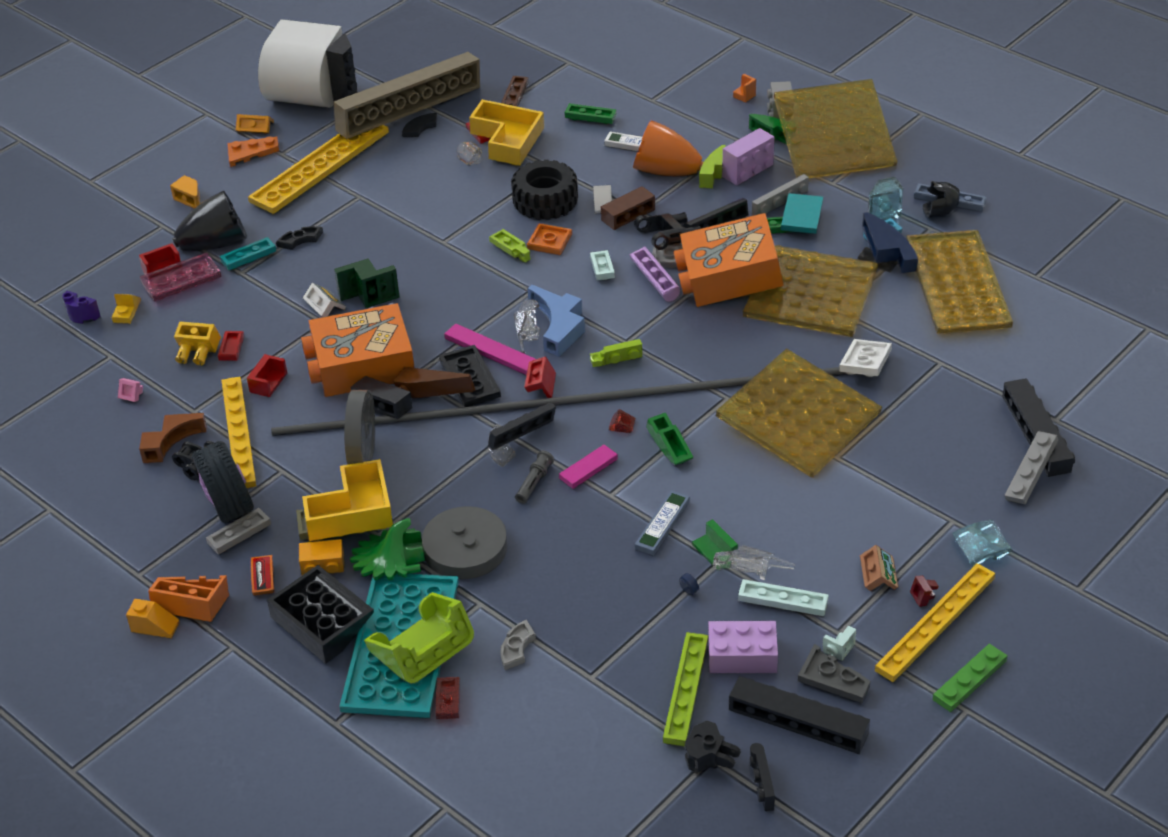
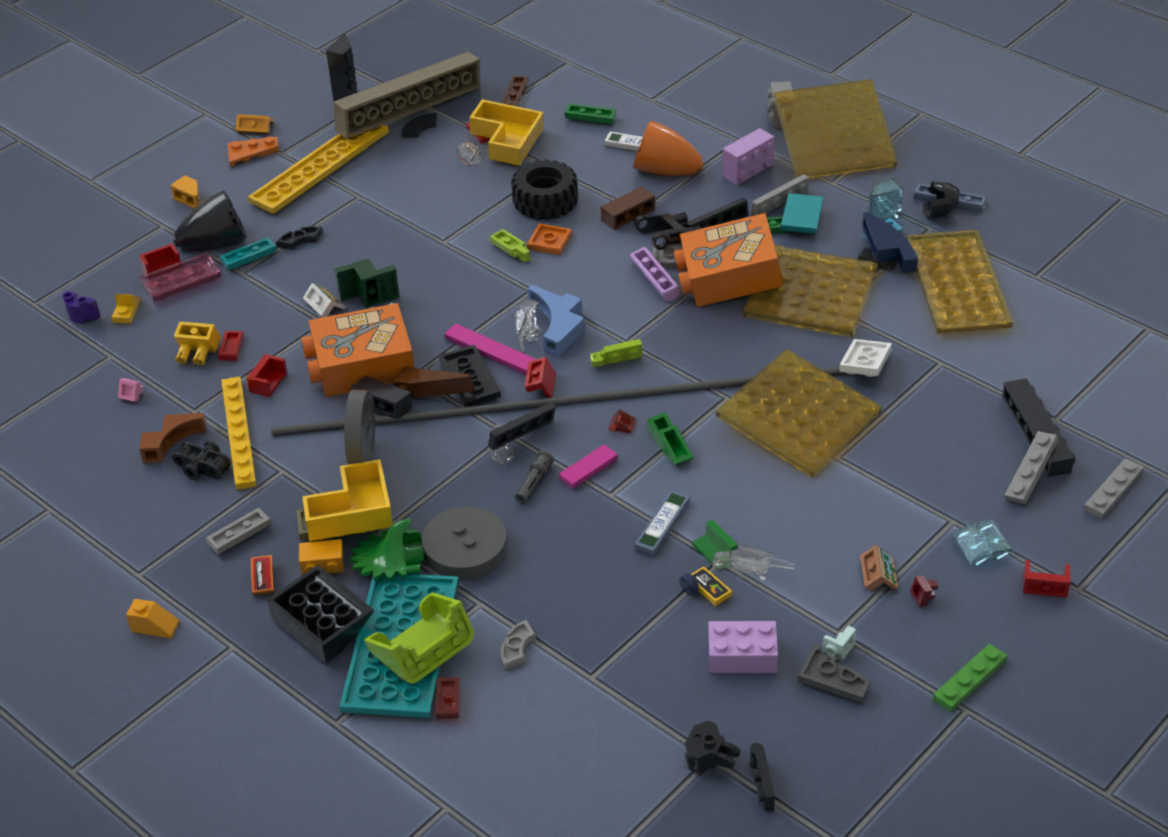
orange wedge [148,575,229,622] -> none
black wheel [191,441,254,523] -> none
white brick [258,20,342,108] -> none
light aqua plate [590,250,615,280] -> none
white slope [593,185,612,213] -> none
lime plate [663,632,708,746] -> none
lime slope [699,145,726,189] -> none
black brick [729,676,870,755] -> none
orange panel [733,74,756,103] -> none
light aqua plate [738,579,829,616] -> none
green slope [749,114,799,146] -> none
yellow plate [875,563,995,682] -> none
none -> tile [691,566,732,606]
none -> red panel [1023,560,1070,598]
none -> light grey plate [1083,458,1144,519]

